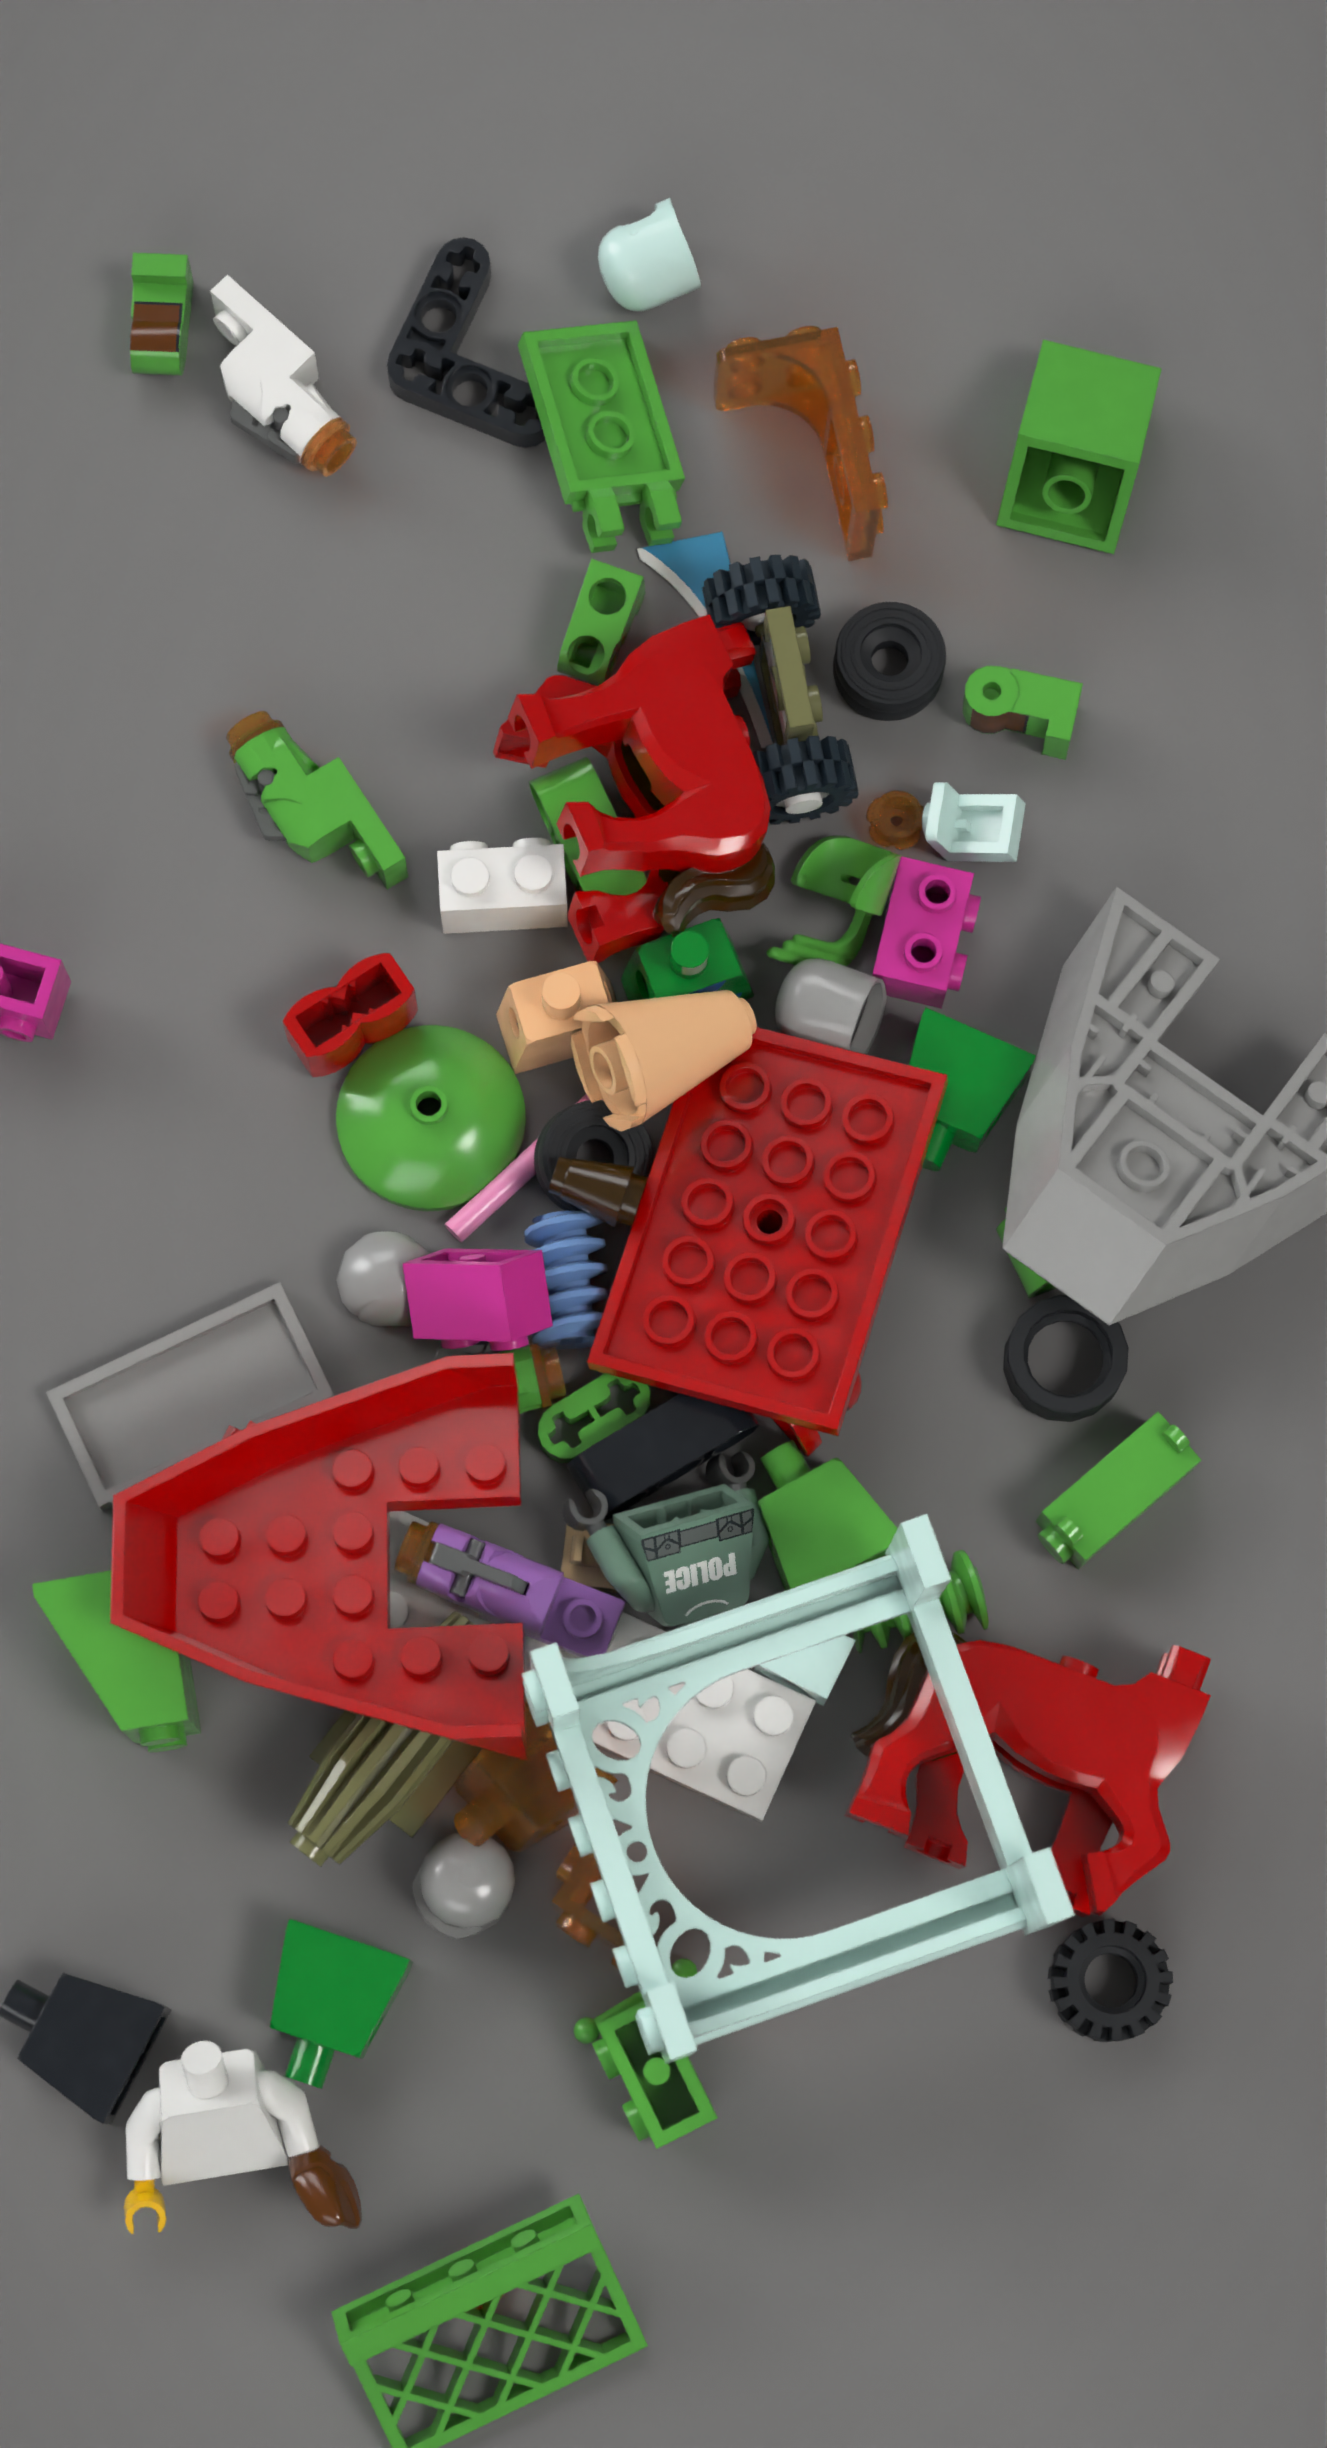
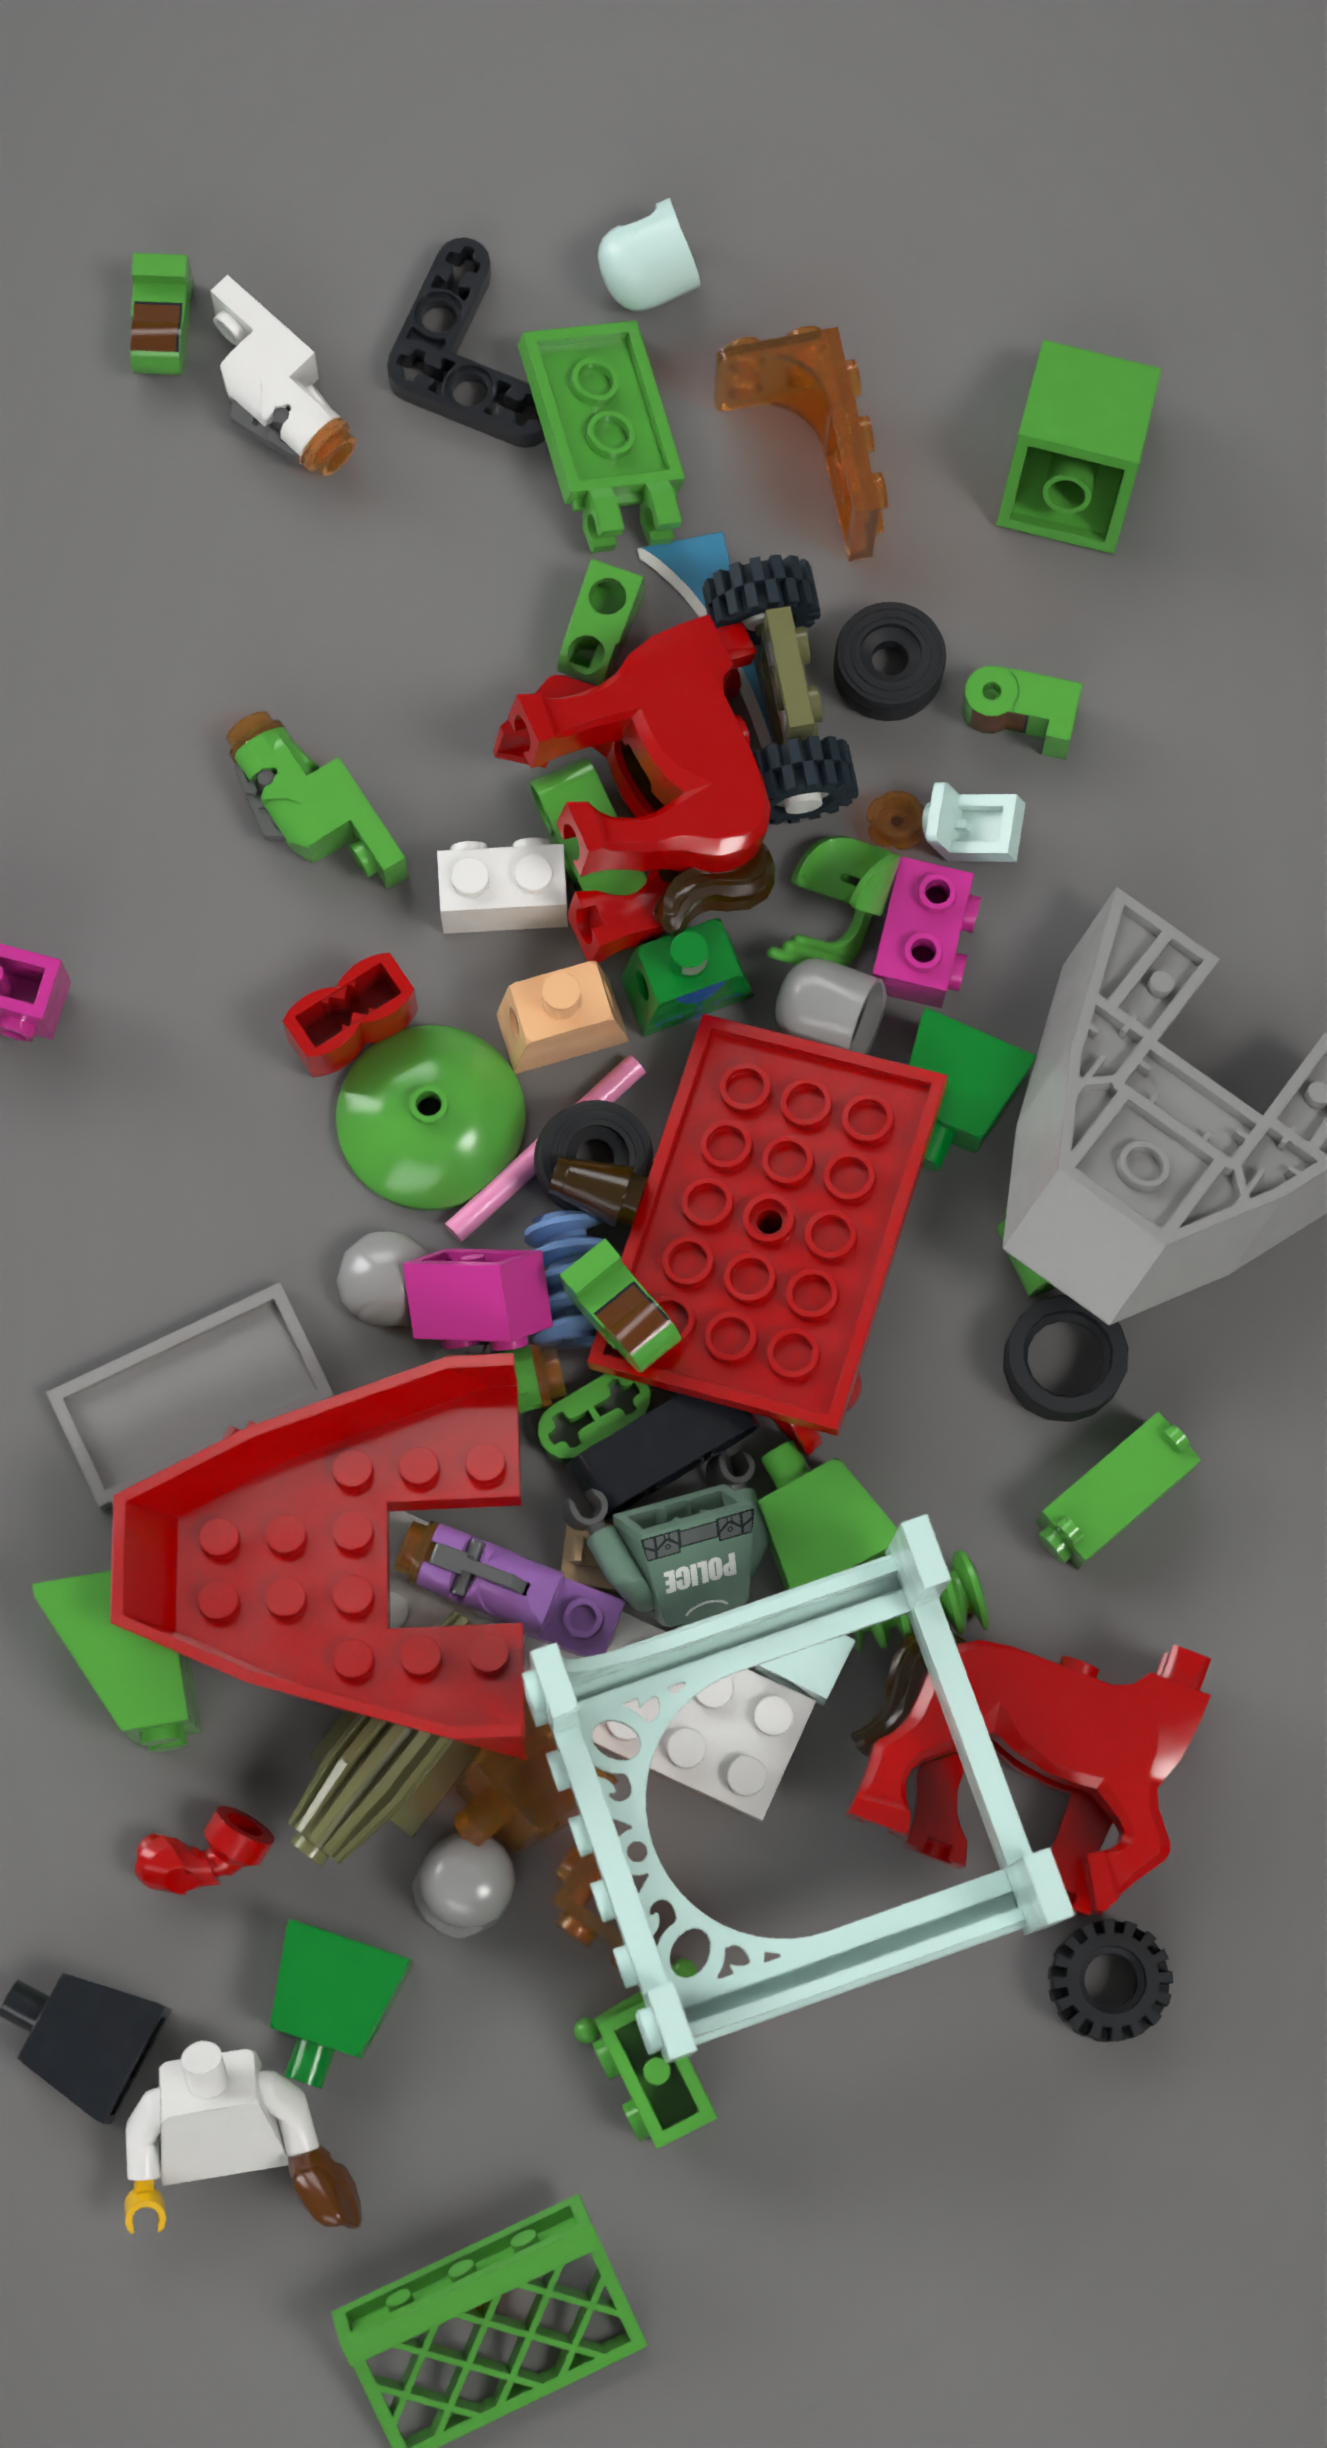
light nougat cone [571,990,757,1132] -> none
none -> red arm [135,1806,275,1895]
none -> bright green leg [560,1238,682,1373]

